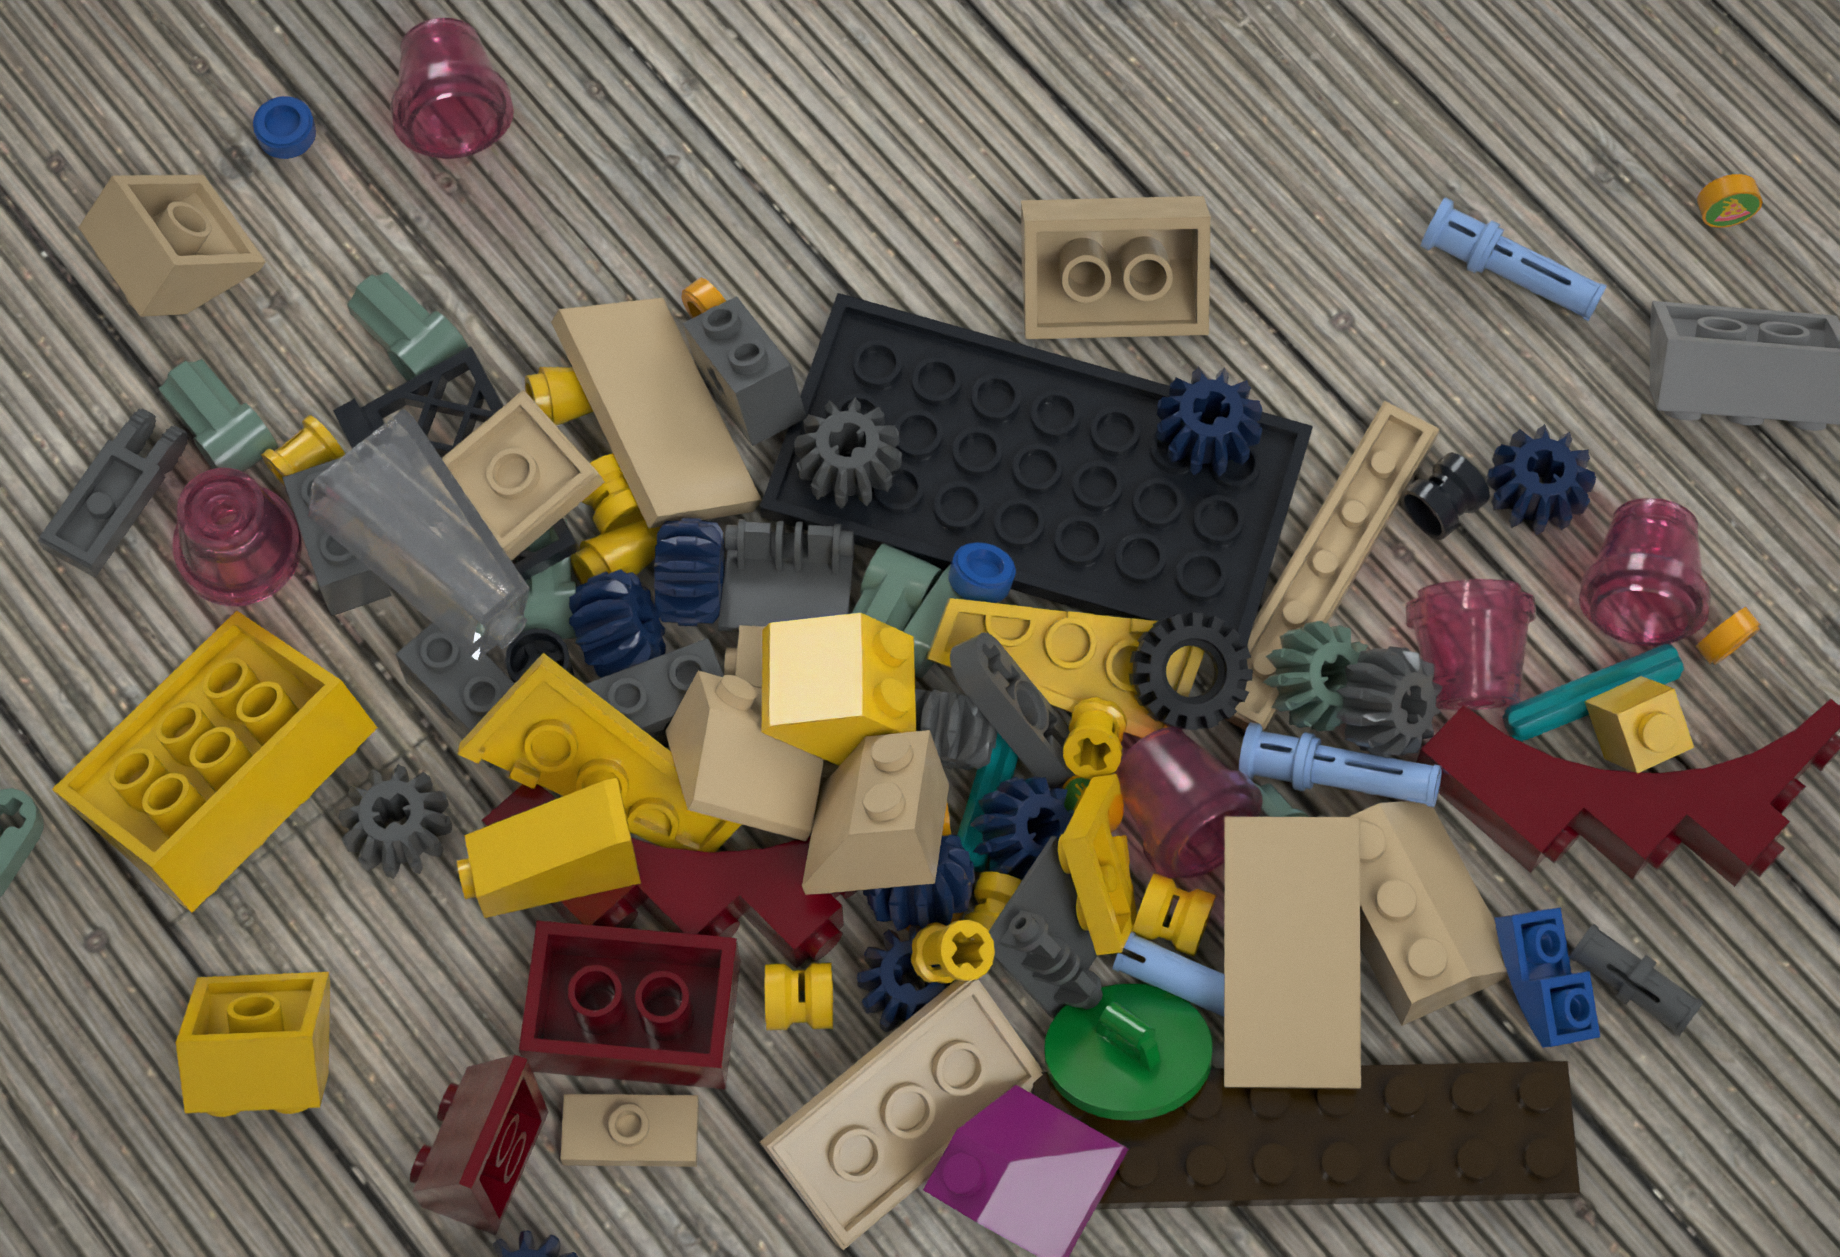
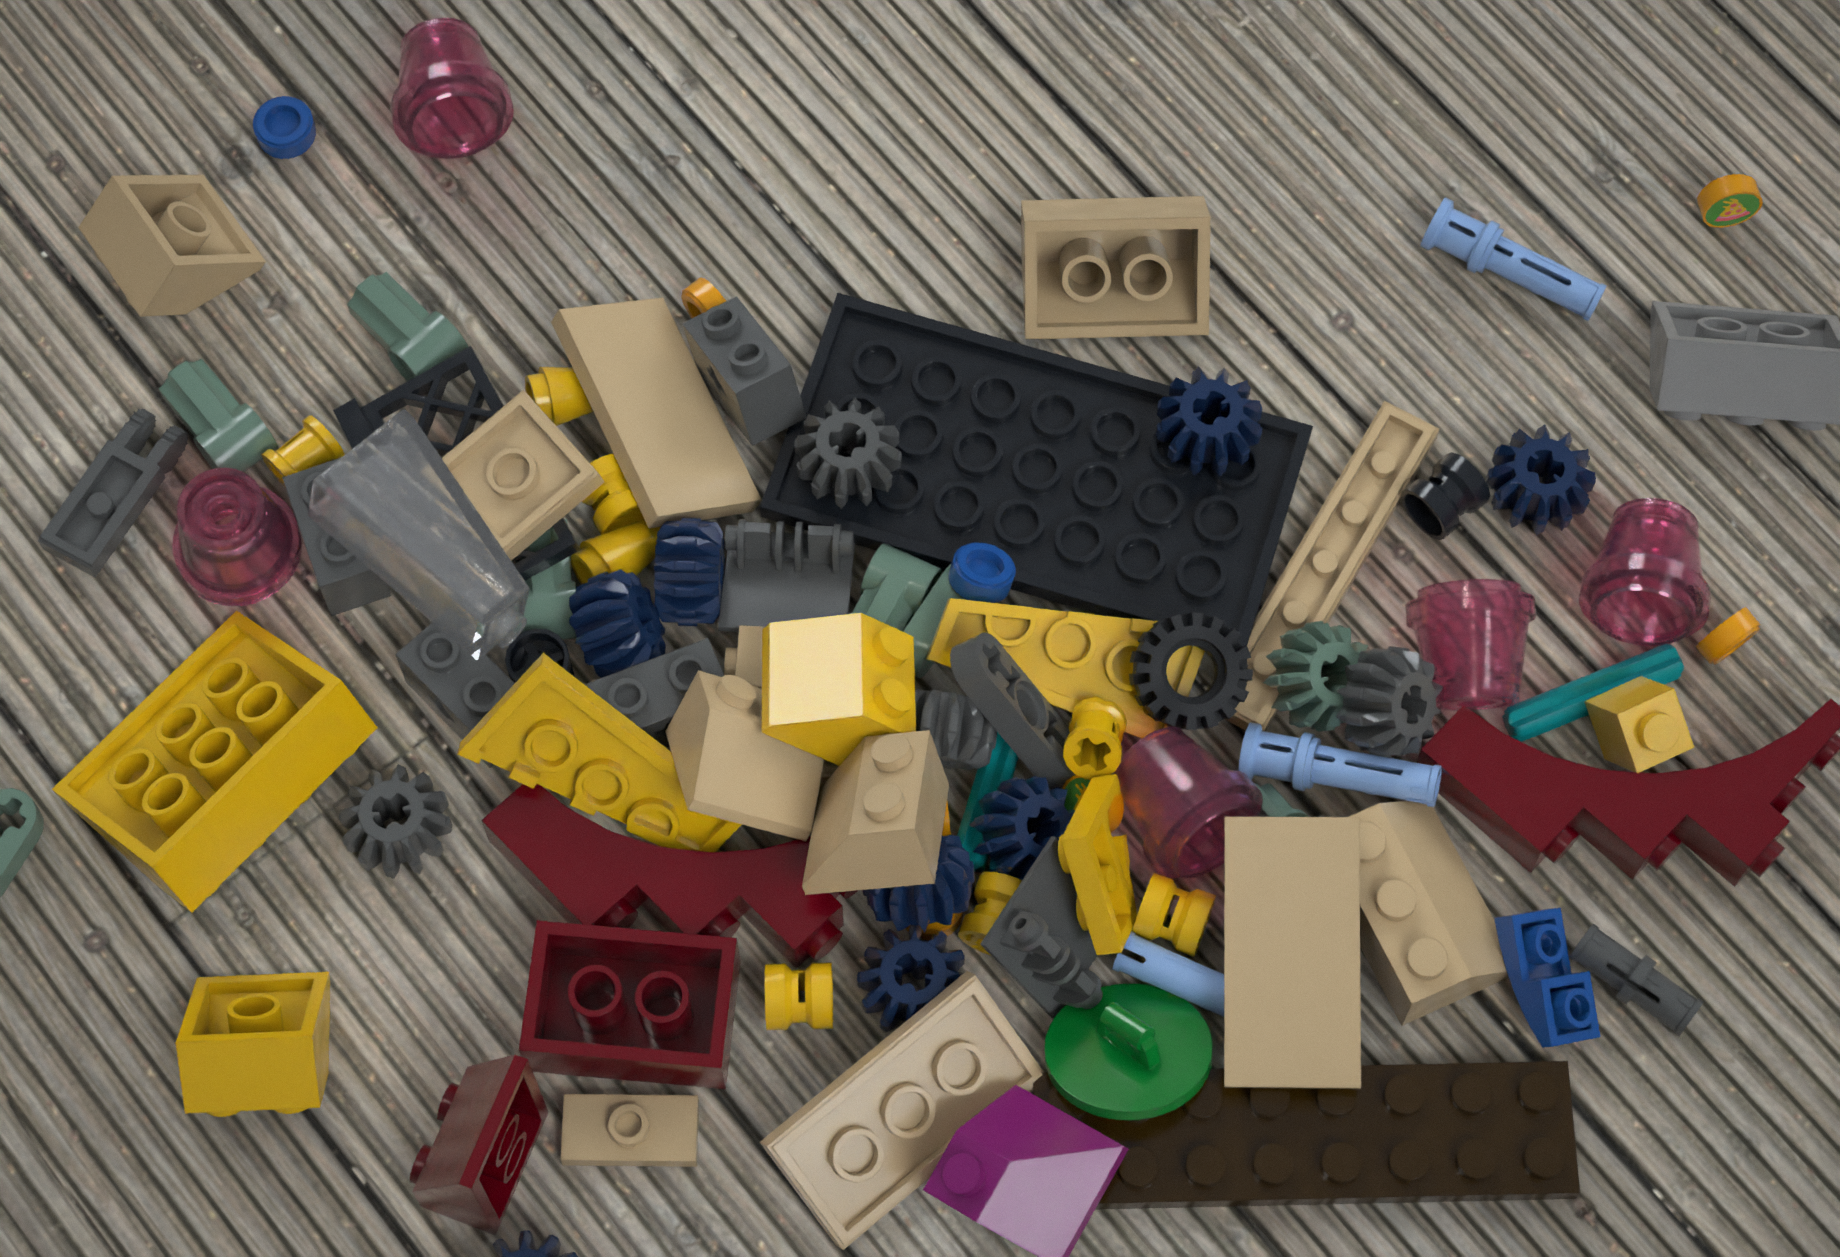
yellow slope [457,778,641,918] -> none
yellow bush [911,920,995,984] -> none

